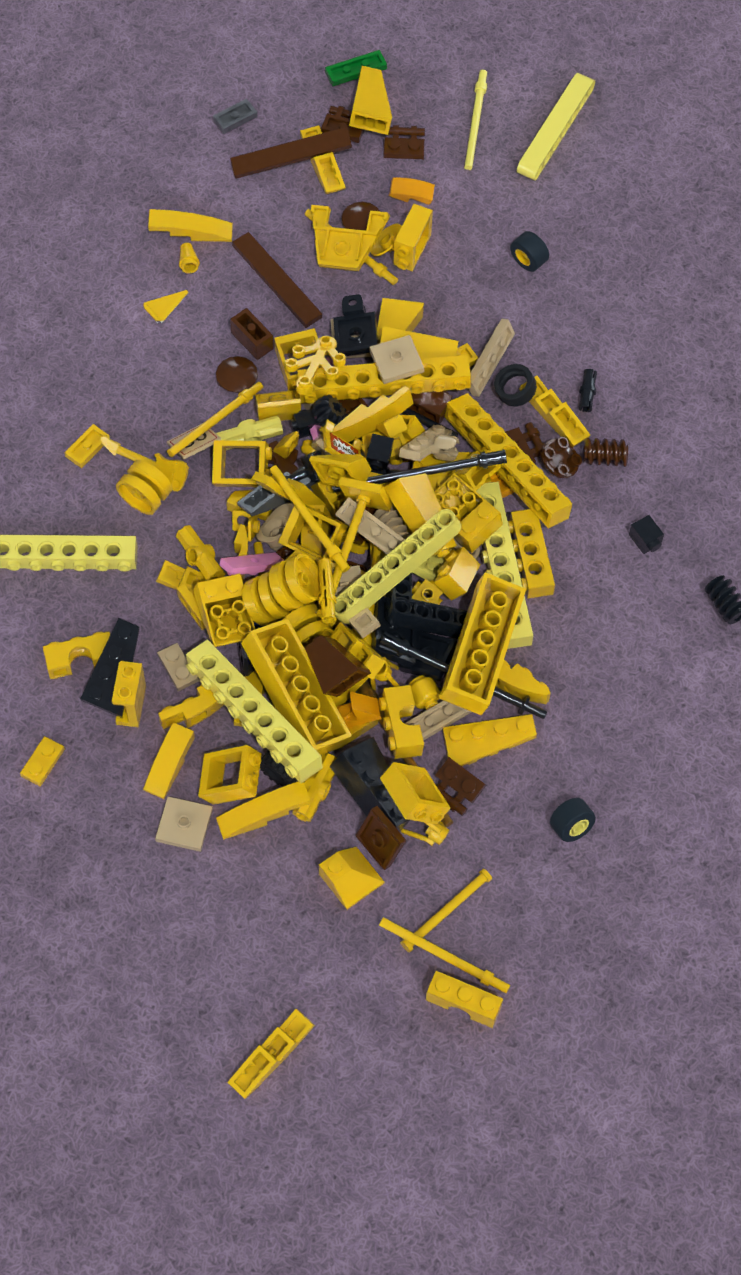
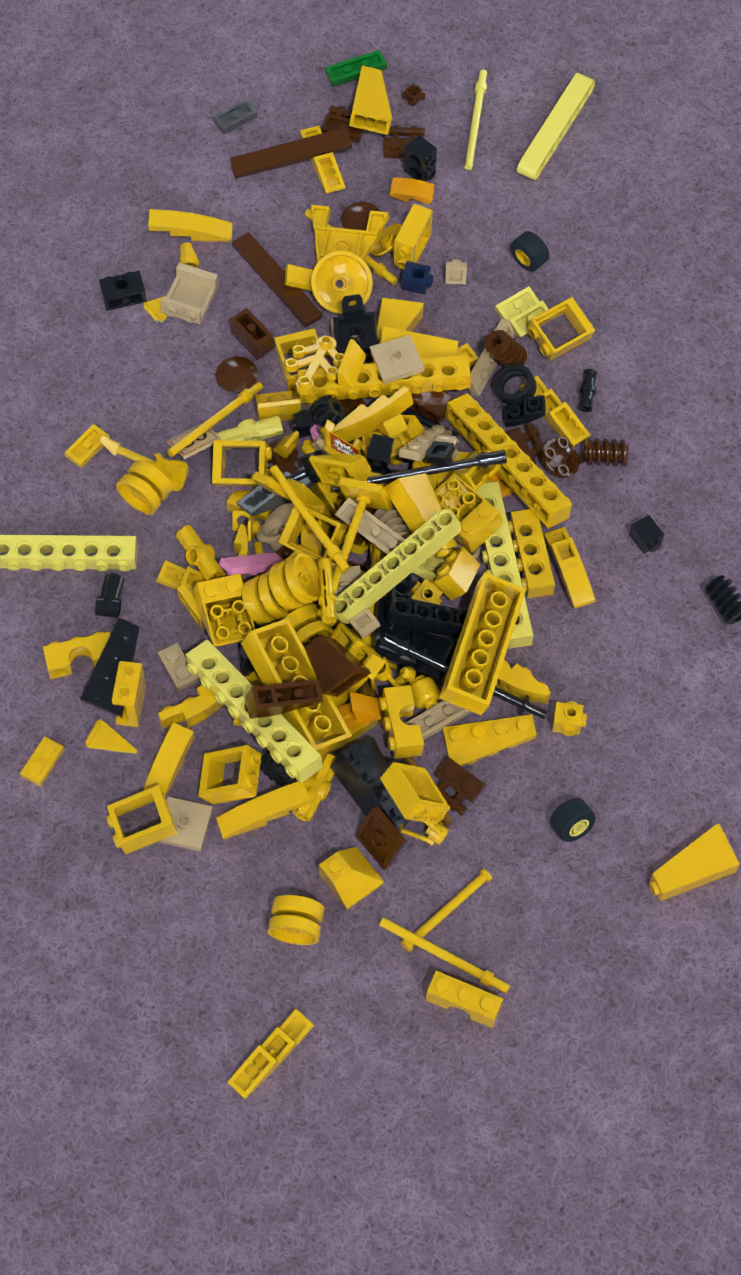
none -> yellow sticker [85,719,138,754]
none -> black piece [95,573,125,619]
none -> black brick [99,270,147,311]
none -> yellow window [106,785,178,854]
none -> tan panel [161,263,218,325]
none -> reddish brown slope [245,679,323,719]
none -> yellow wheel [268,895,324,945]
none -> yellow tile [285,264,313,291]
none -> yellow dish [311,251,373,314]
none -> yellow slope [337,339,366,389]
none -> yellow arm [395,667,416,686]
none -> dark blue brick [401,261,434,295]
none -> reddish brown plate [402,85,426,106]
none -> black brick [404,135,437,182]
none -> black tile [425,441,455,465]
none -> tan tile [445,259,467,285]
none -> reddish brown piece [484,330,527,367]
none -> light yellow slope [494,286,549,338]
none -> black slope [504,395,546,428]
none -> yellow window [527,297,595,361]
none -> yellow slope [544,527,595,609]
none -> yellow brick [552,701,587,736]
none -> yellow slope [649,824,740,901]

